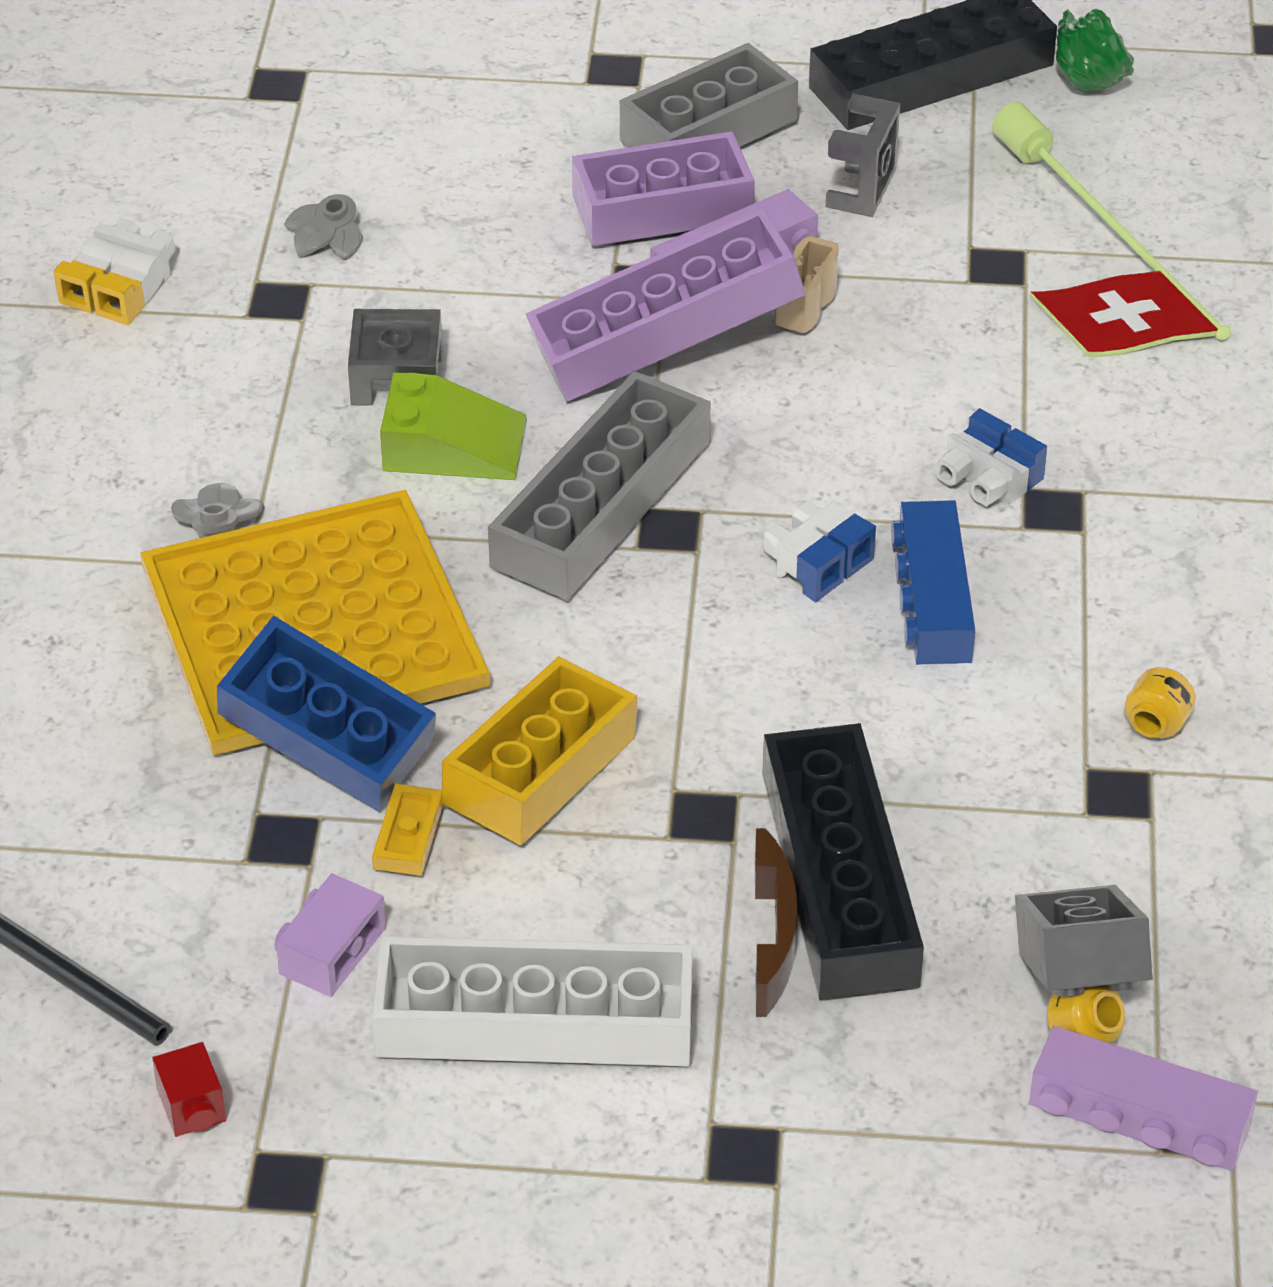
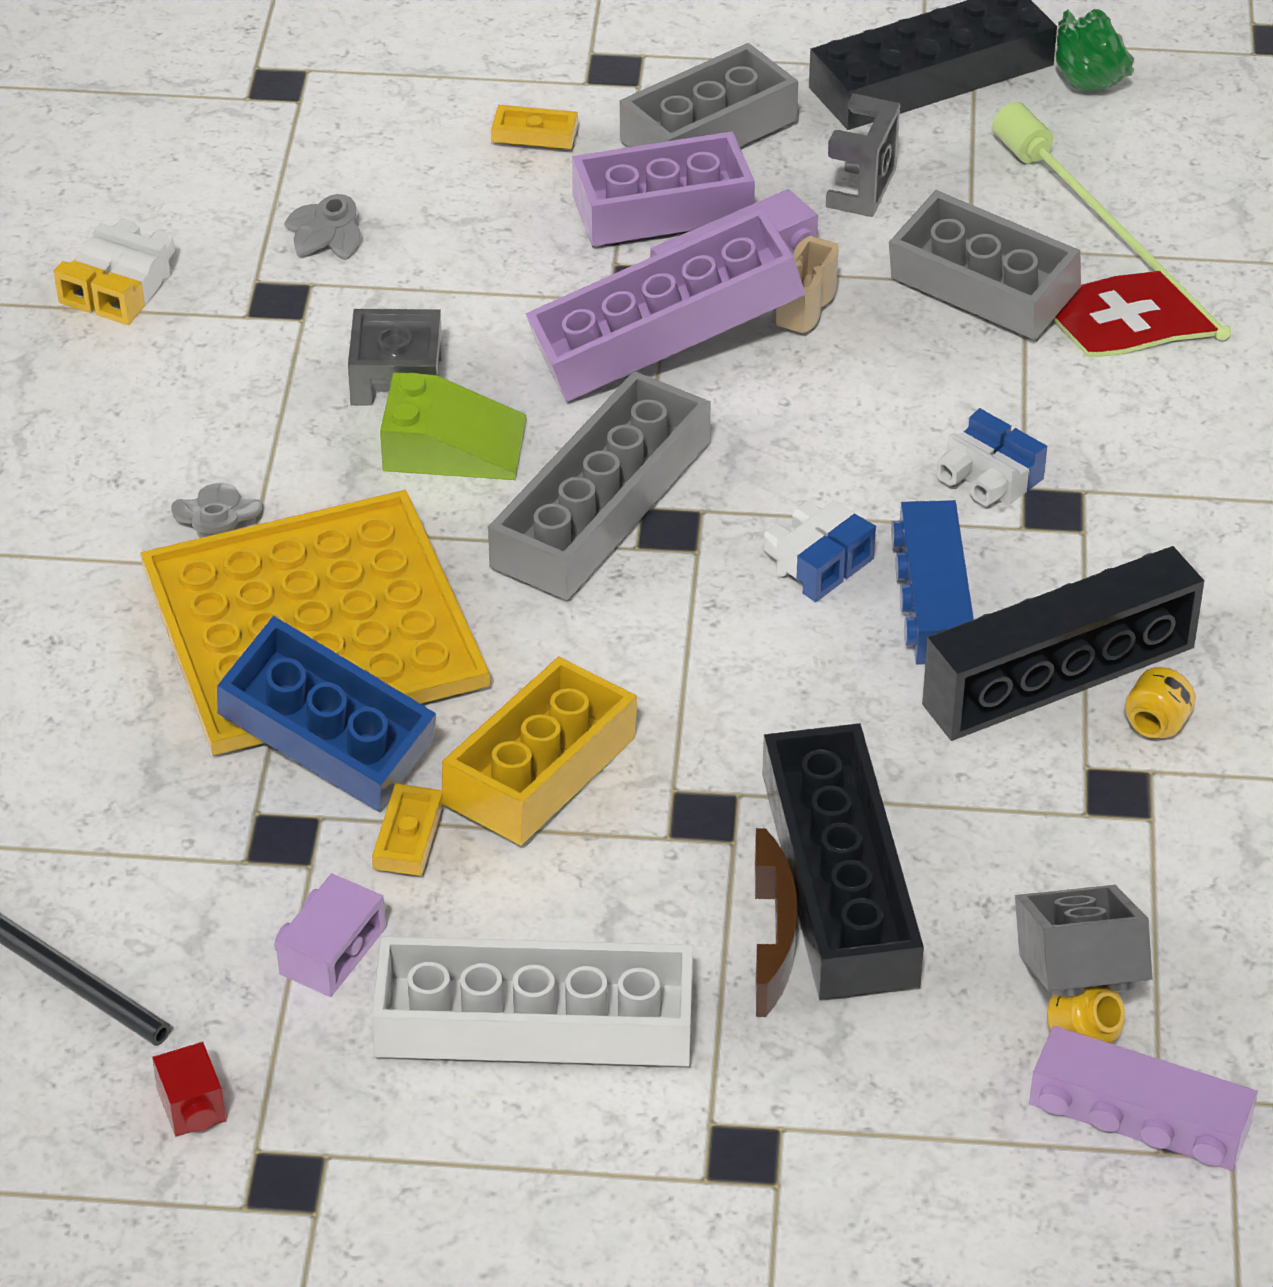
none -> yellow plate [491,104,578,149]
none -> light grey brick [889,190,1081,340]
none -> black brick [922,546,1205,741]

